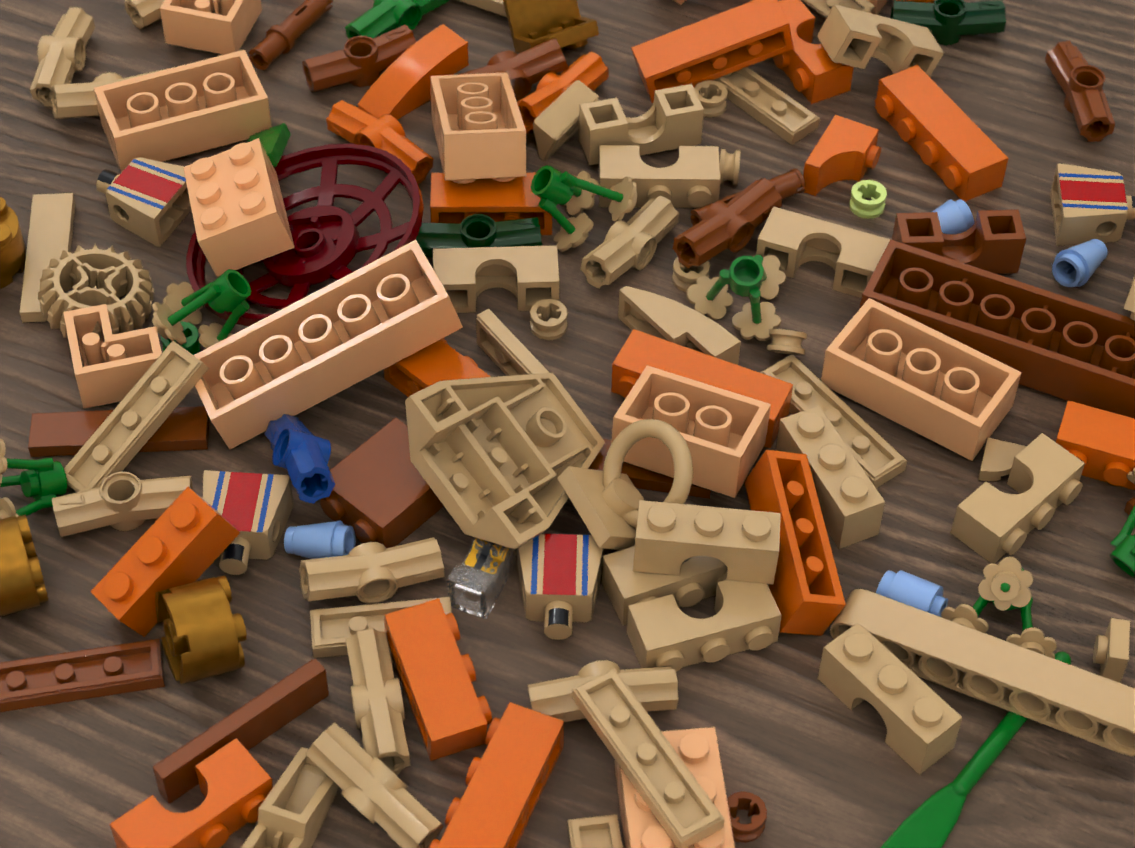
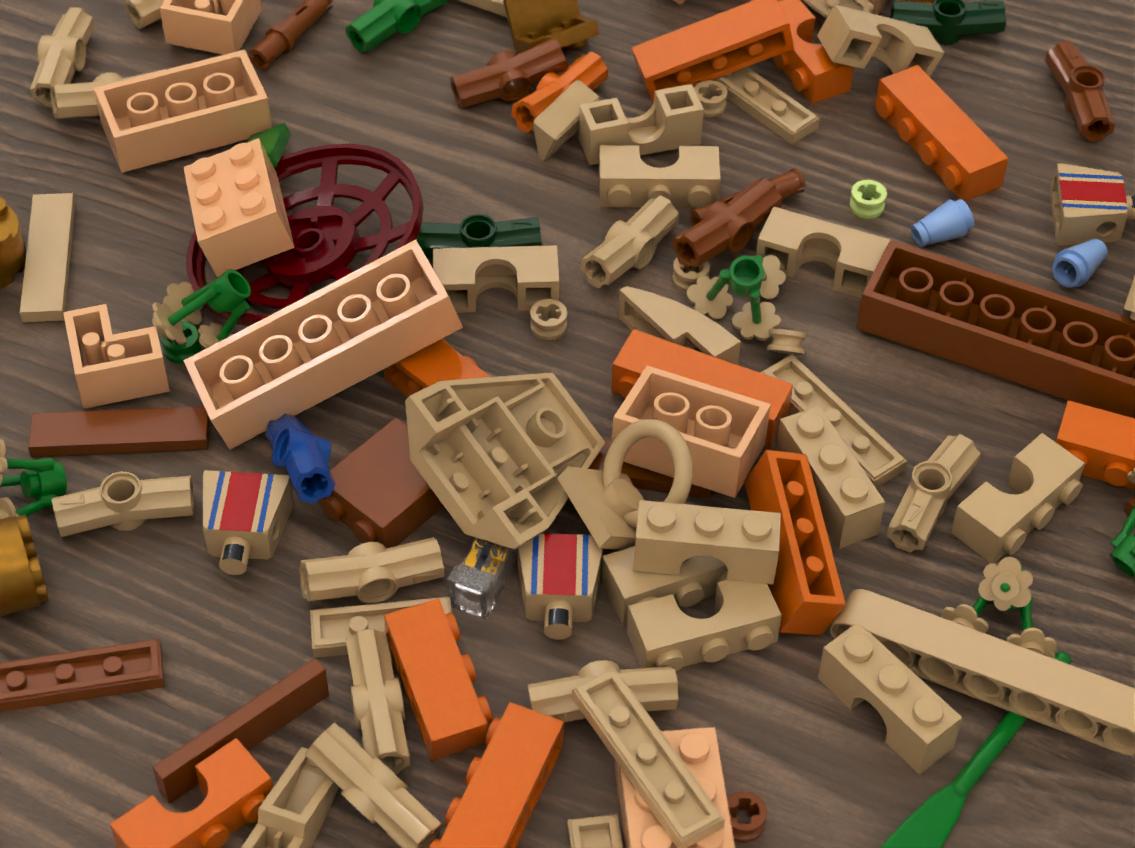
tan gear [38,243,154,340] -> none
tan tile [64,341,209,492] -> none
orange brick [90,487,240,637] -> none
tan torso [96,157,191,247] -> none
pearl gold brick [155,575,247,684] -> none
light blue cone [284,520,356,559] -> none
dark orange piece [302,25,416,92] -> none
orange piece [326,100,434,184] -> none
orange slope [358,24,469,120] -> none
light nougat brick [430,73,526,184] -> none
orange brick [430,172,552,235] -> none
tan tile [476,309,549,376] -> none
plant [531,165,637,252] -> none
tan bush [720,149,741,185] -> none
orange arch [803,115,881,196] -> none
light nougat brick [821,298,1022,461] -> none
light blue brick [876,570,948,617] -> none
dark orange arch [892,209,1026,274] -> none
tan tile [978,437,1026,481] -> none
tan plate [1093,618,1130,683] -> none
none -> tan piece [886,434,981,553]

